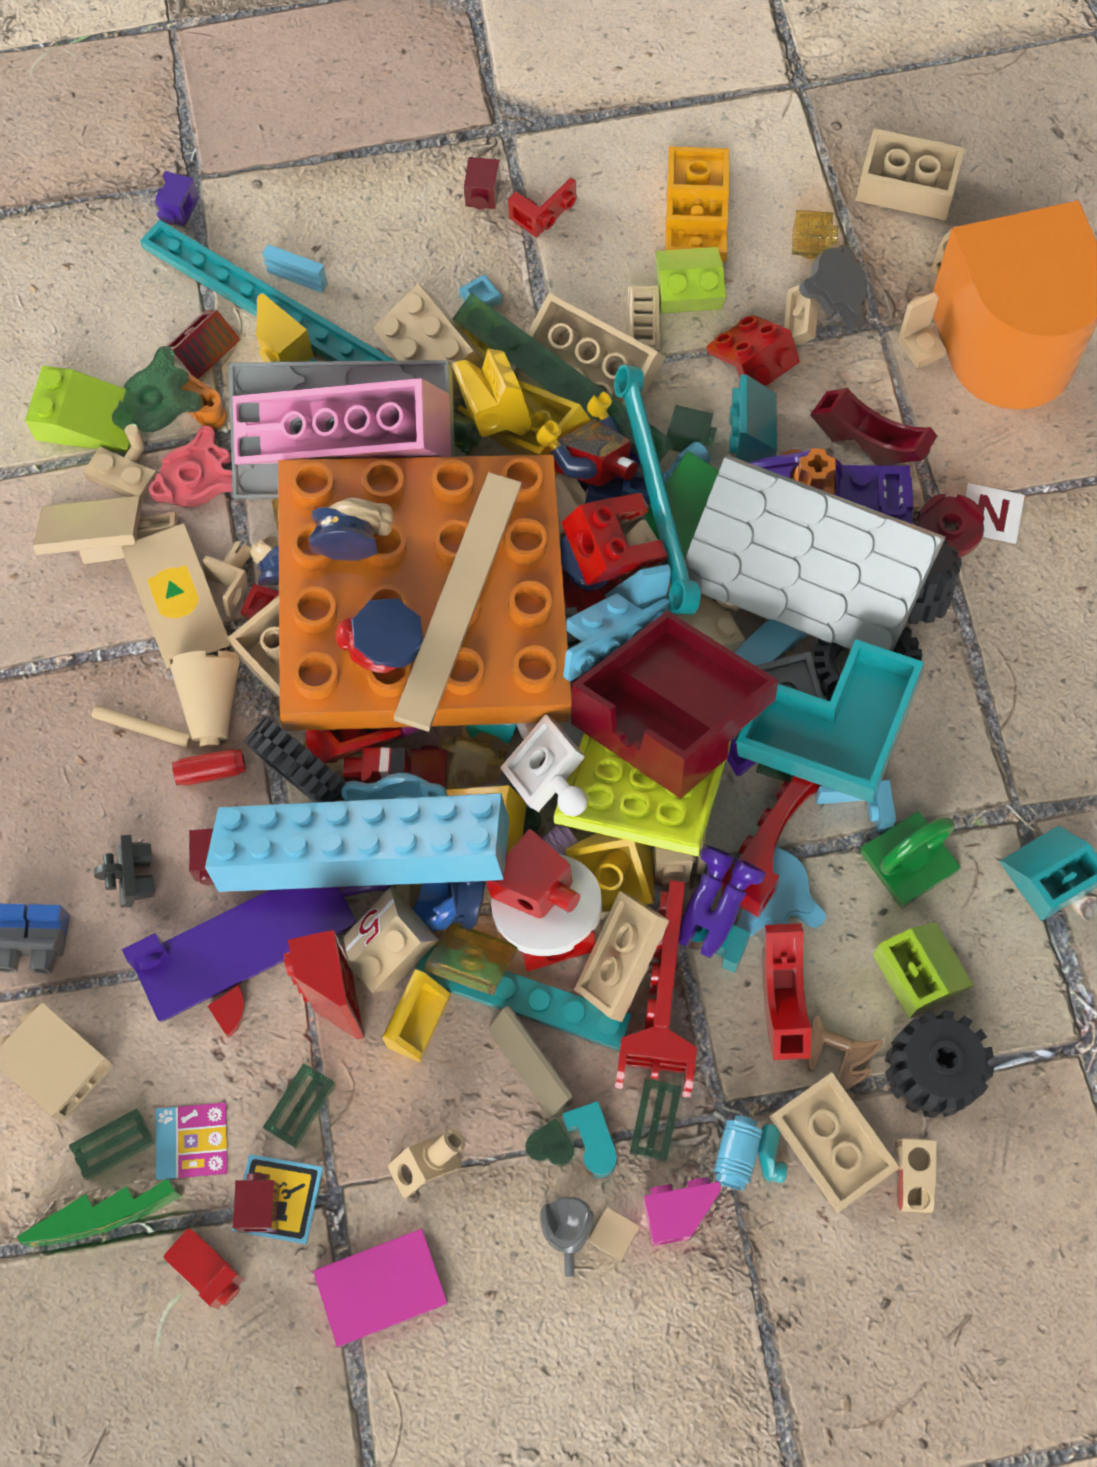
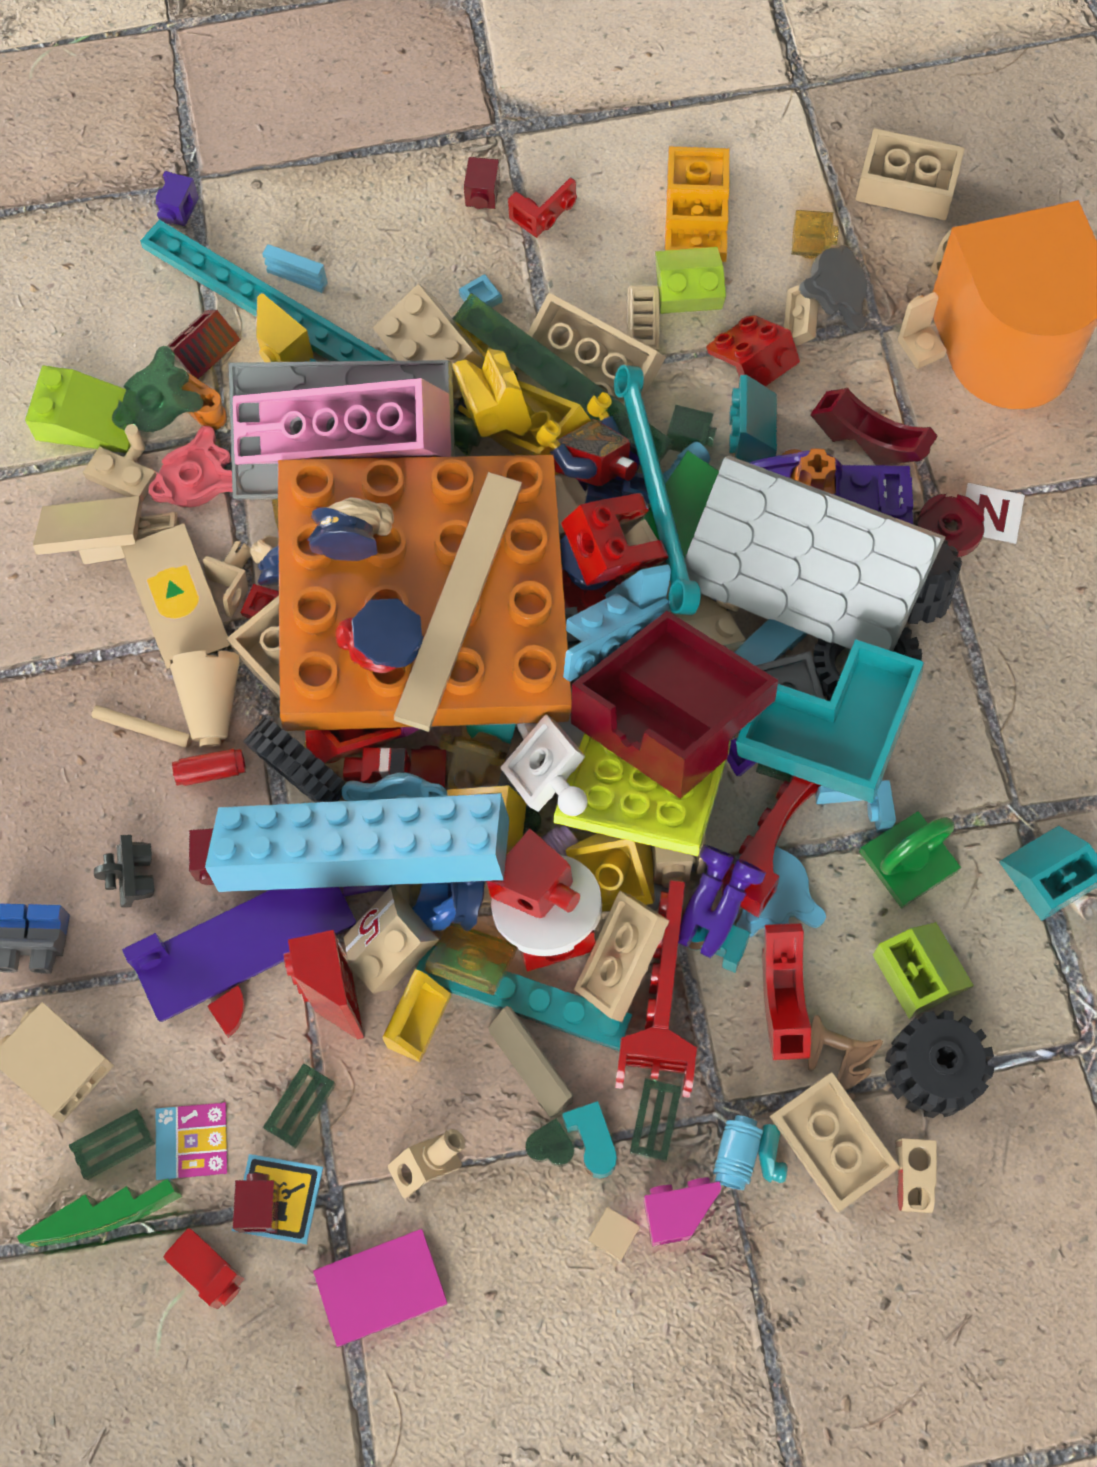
dark grey piece [540,1197,594,1277] -> none

